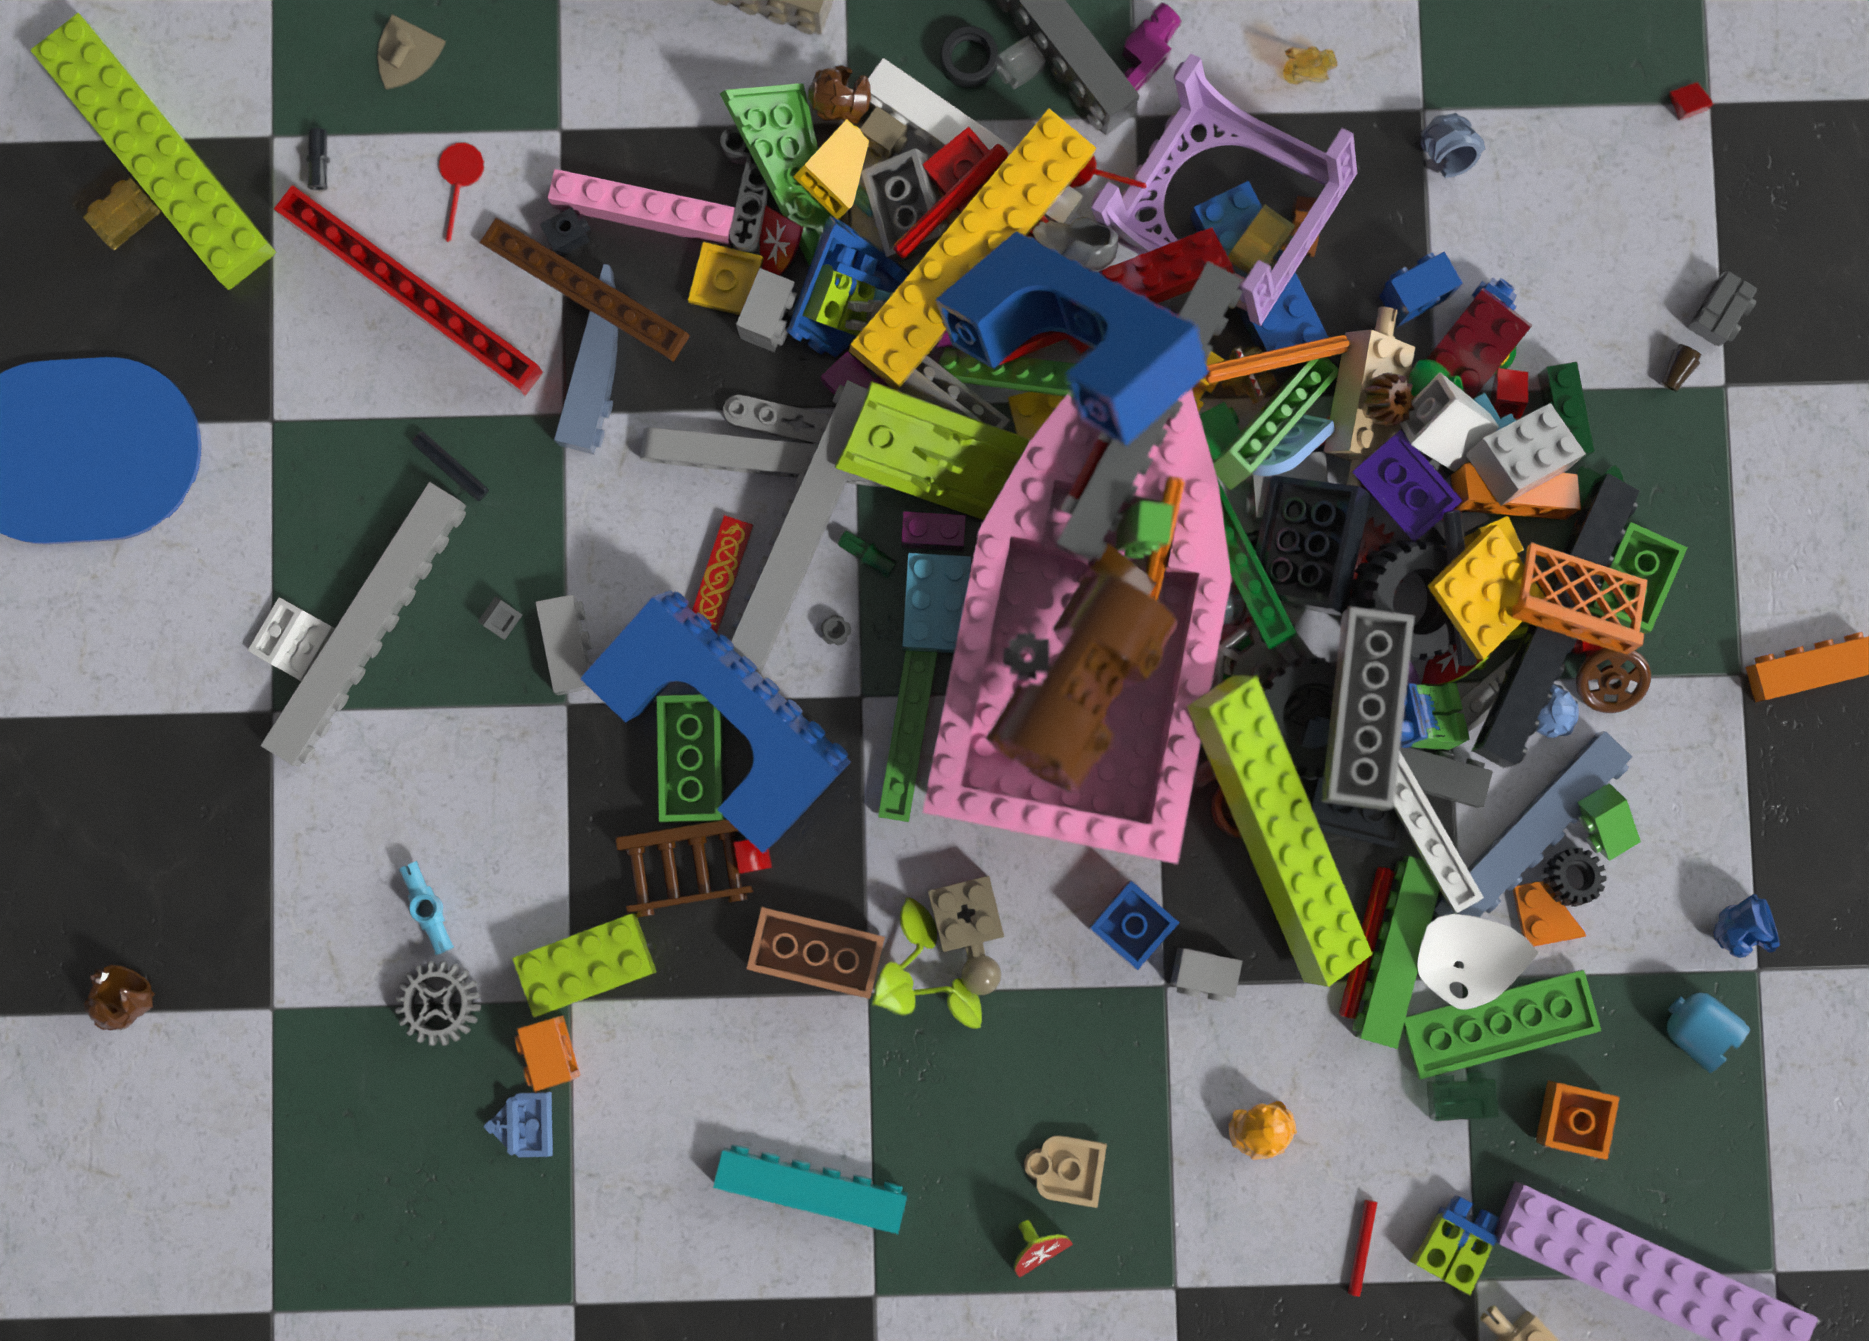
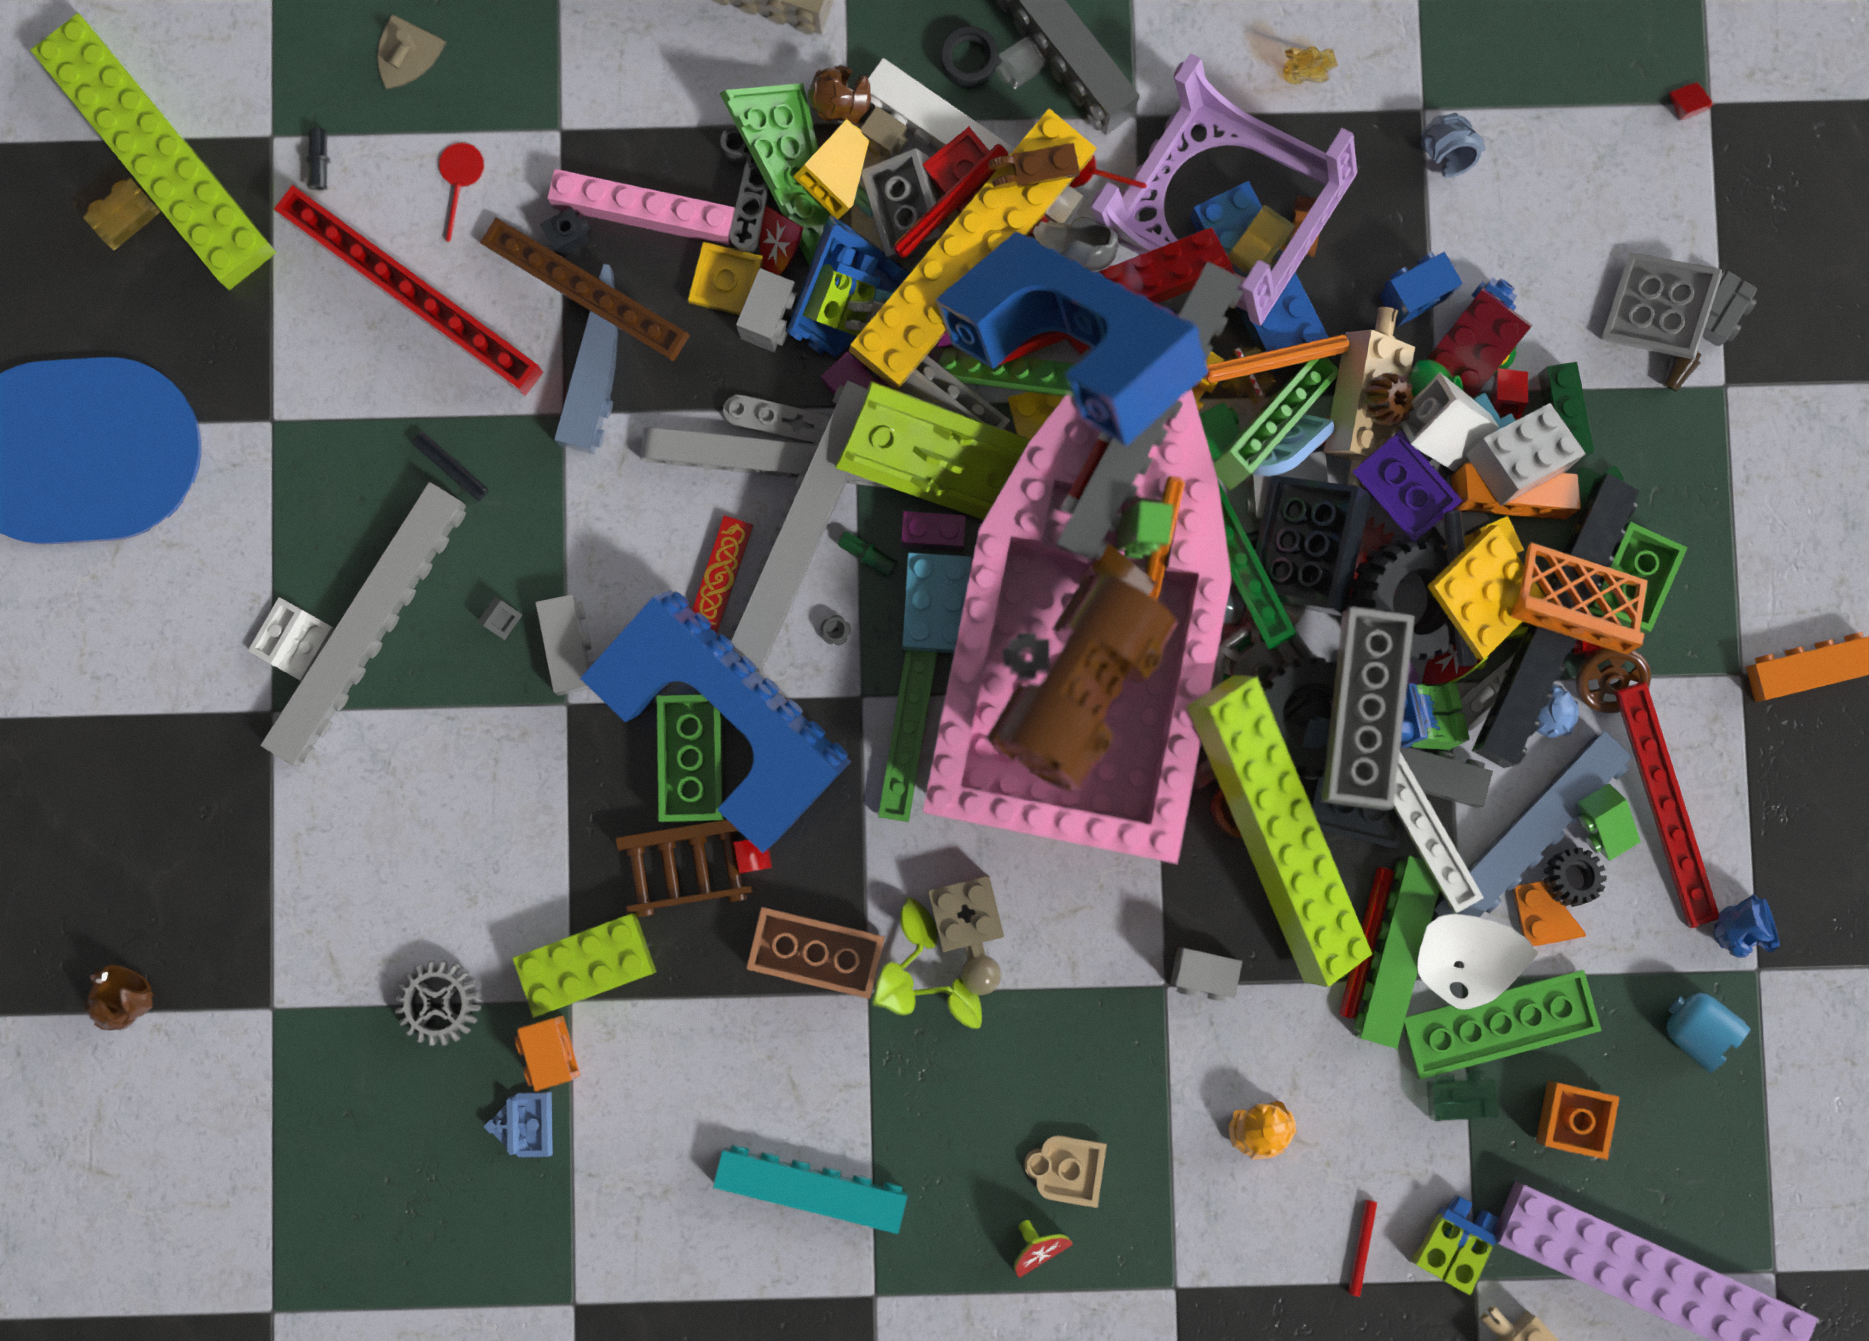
medium azure pin [399,861,454,955] -> none
blue brick [1088,881,1179,970] -> none
magenta plate [1122,2,1182,92] -> none
none -> reddish brown hinge [988,143,1080,189]
none -> light grey plate [1602,252,1722,360]
none -> red tile [1614,681,1719,928]

